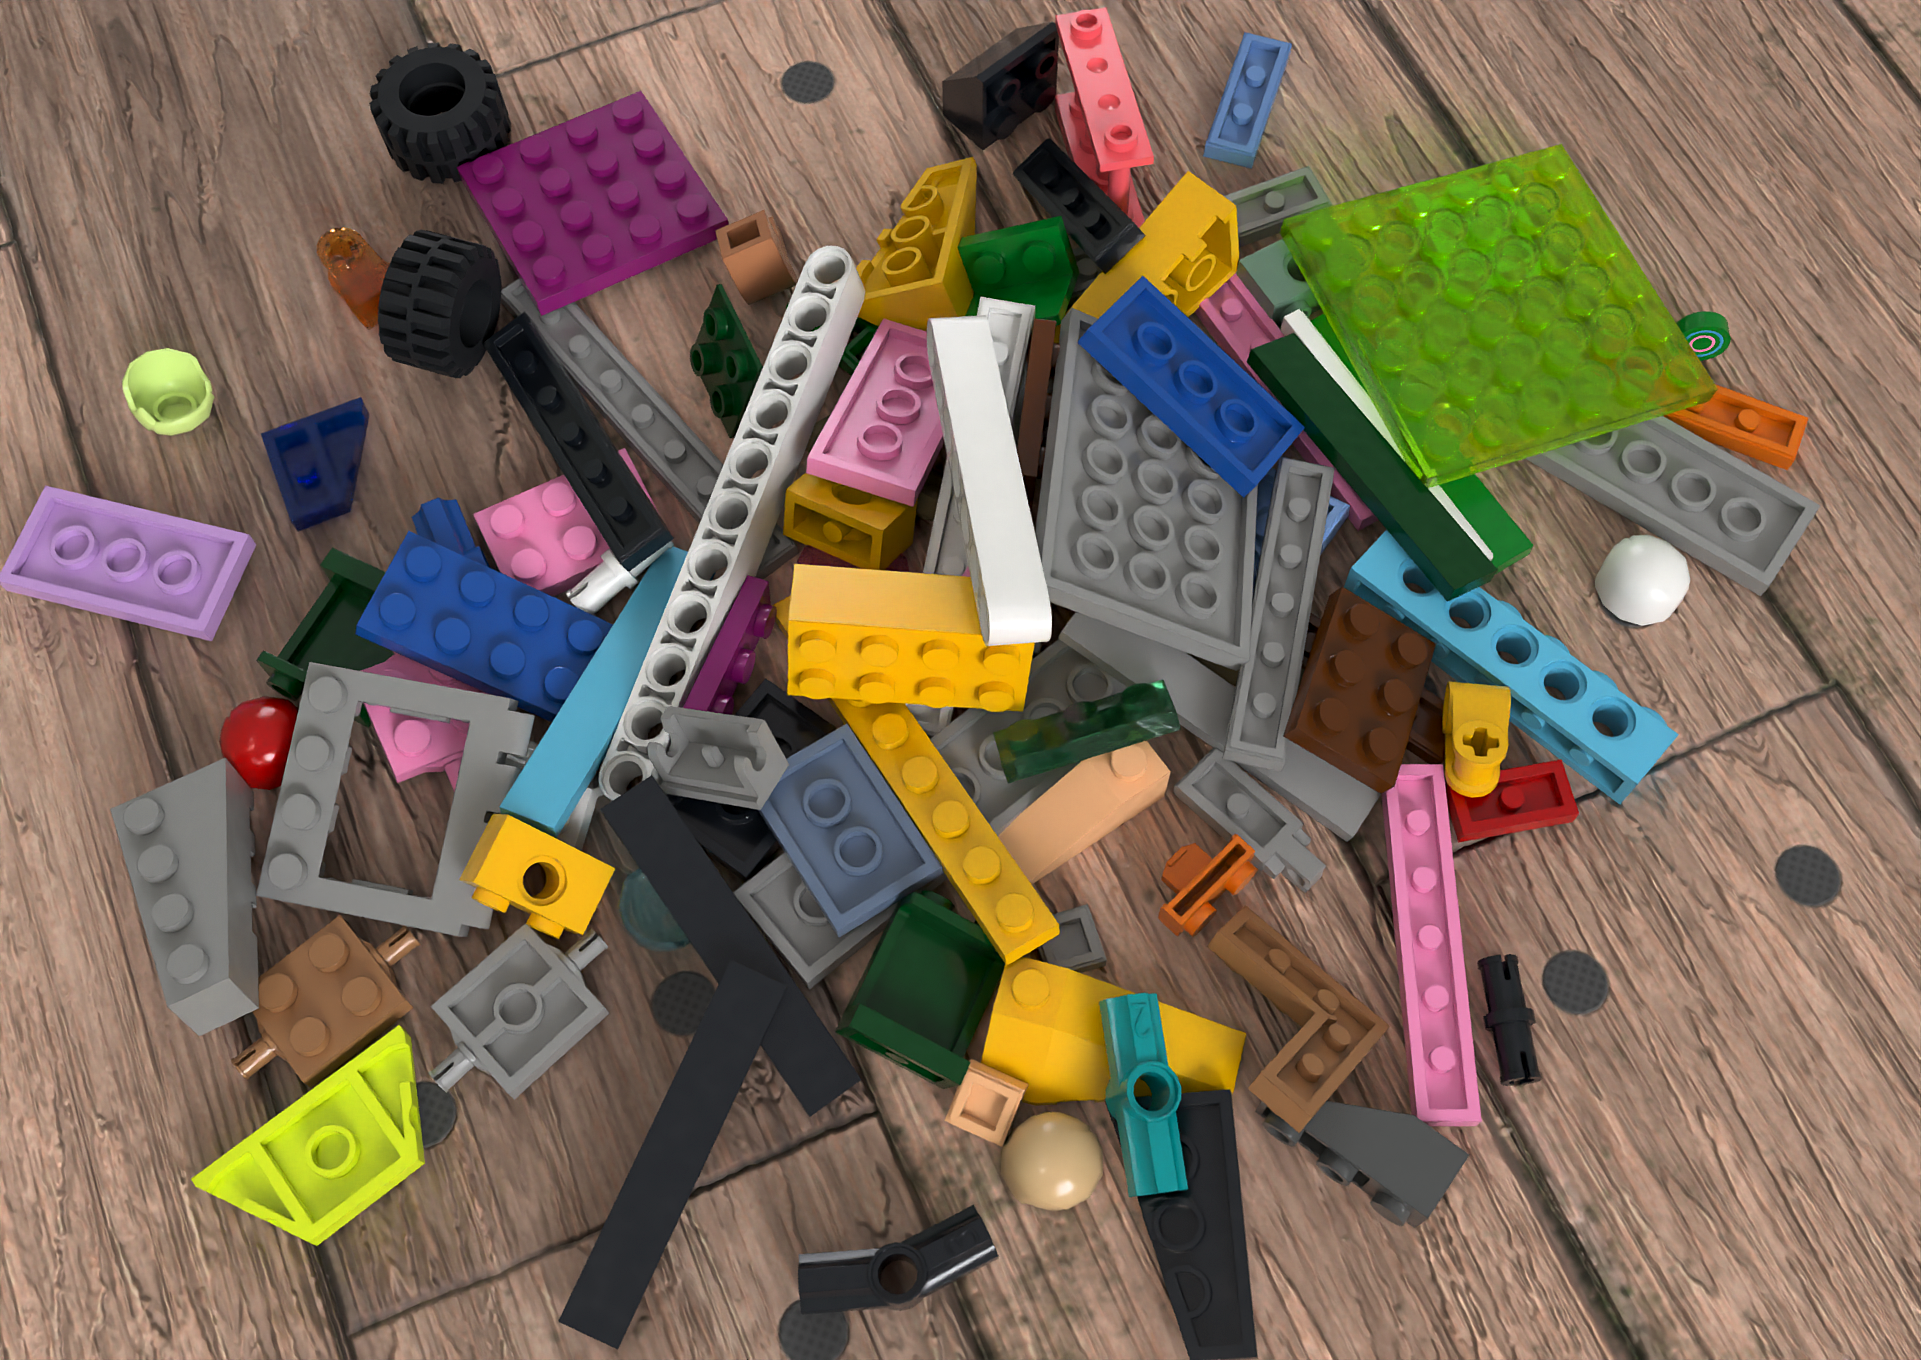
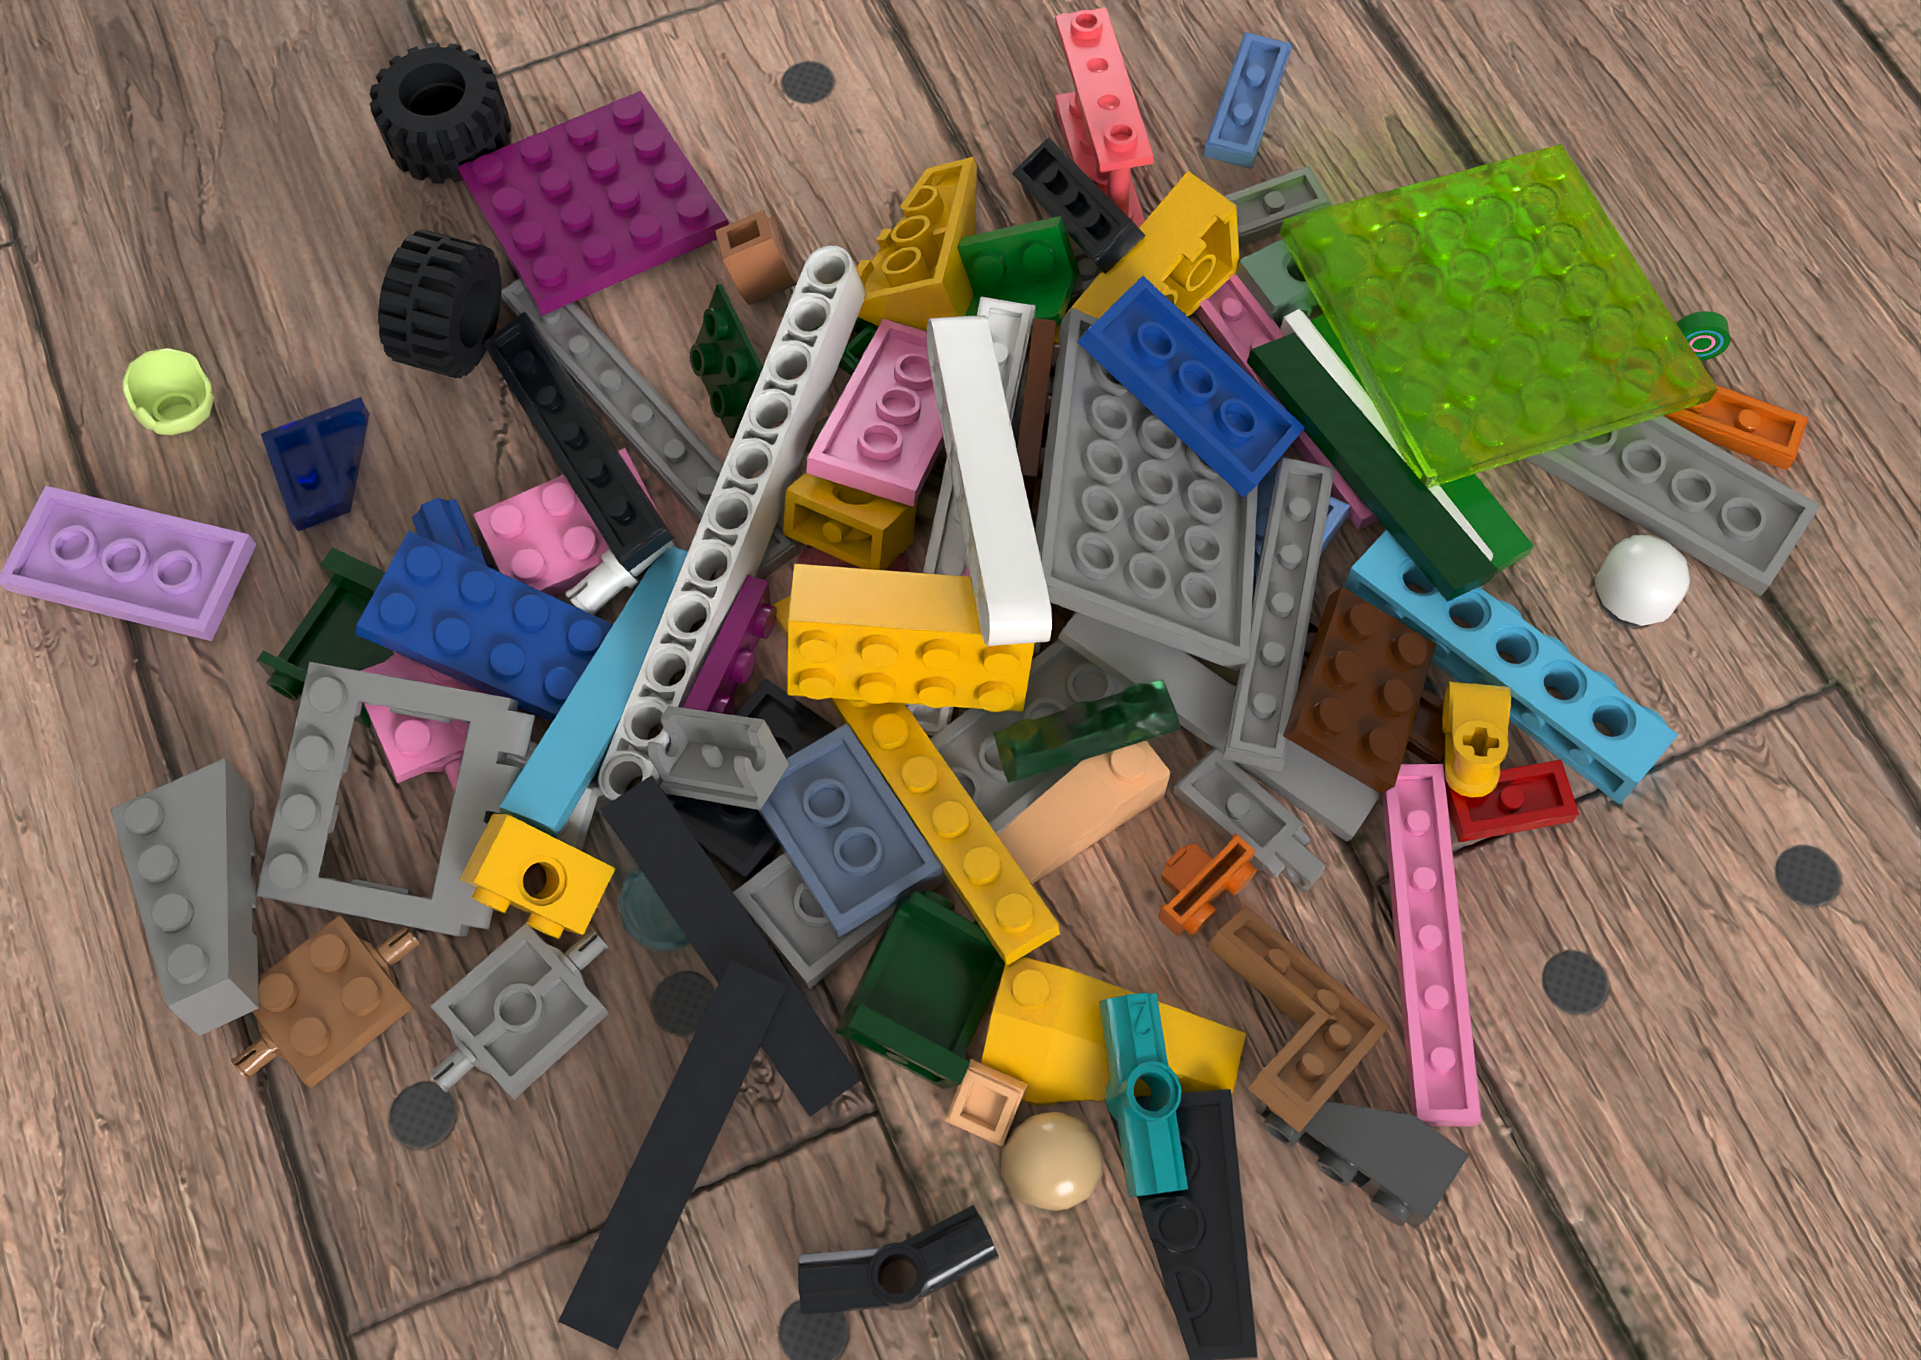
neon yellow wing [191,1025,425,1246] -> none
red hair [219,696,299,790] -> none
clear orange piece [316,227,390,330] -> none
black slope [942,22,1059,151] -> none
light grey tile [1037,904,1107,973] -> none
black pin [1477,954,1542,1086] -> none

